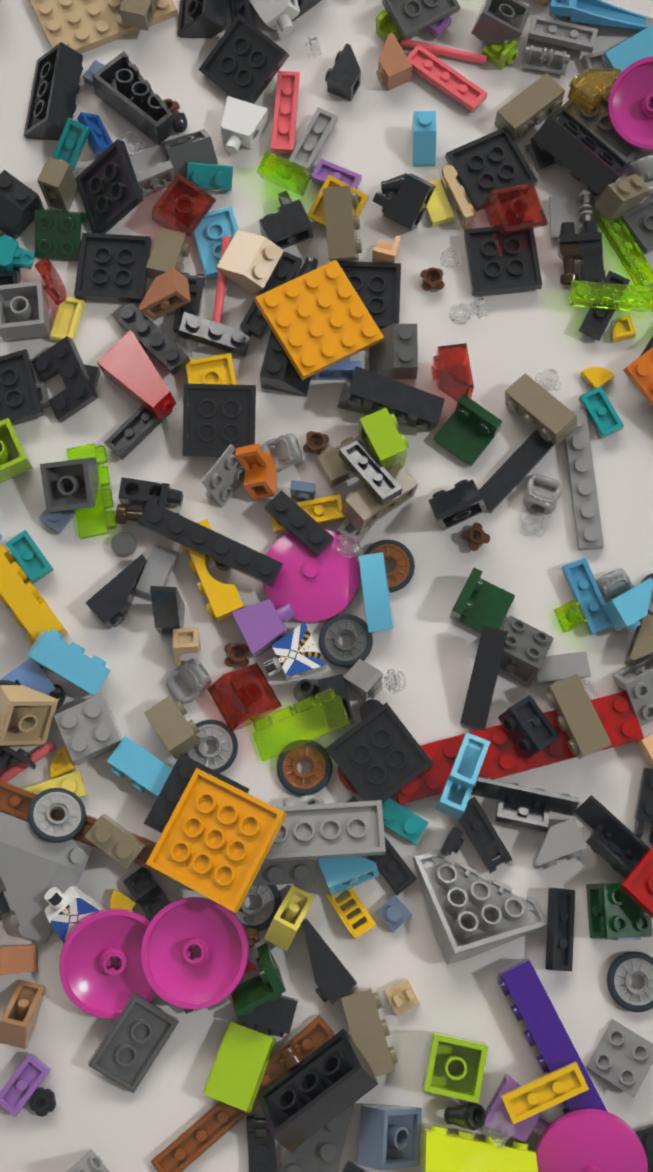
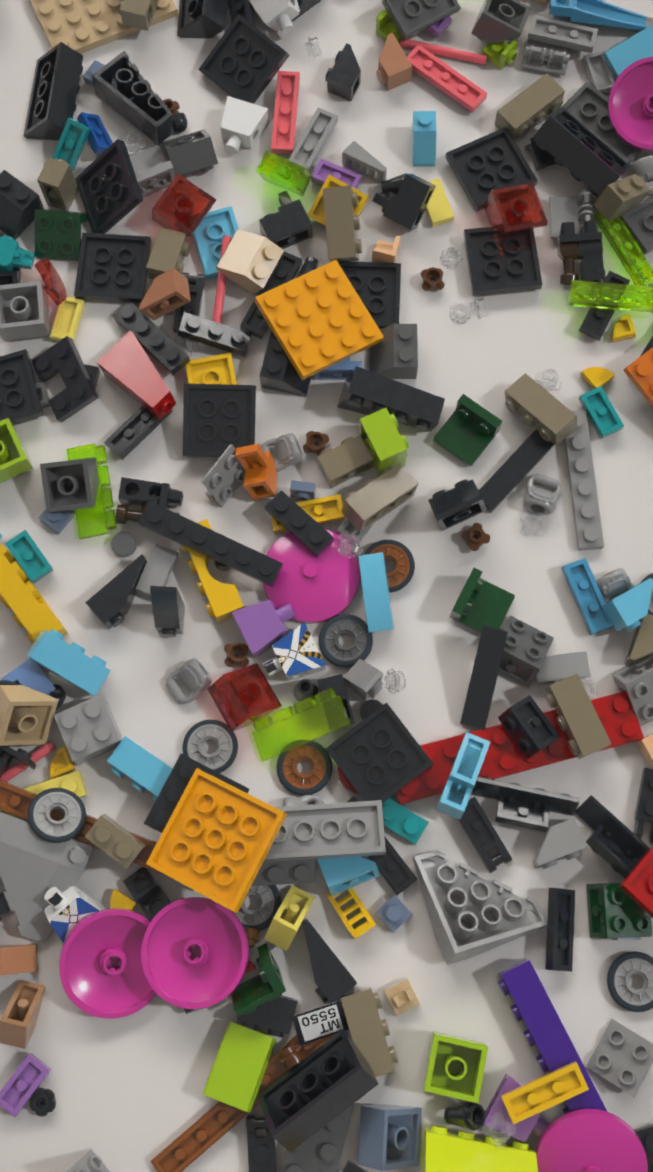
dark grey tile [88,992,179,1093] -> none
dark tan brick [144,695,201,759] -> none
tan panel [172,627,201,666] -> none
teal plate [186,162,233,191] -> none
plate [339,439,403,505] -> none
clear red slope [431,343,474,401] -> none
black plate [439,827,464,856] -> none
tan hinge [441,164,475,229] -> none
clear neon green plate [554,599,588,633] -> none
clear yellow slope [568,68,621,113] -> none
none -> sticker [292,1000,349,1046]
none -> light grey slope [342,141,387,183]

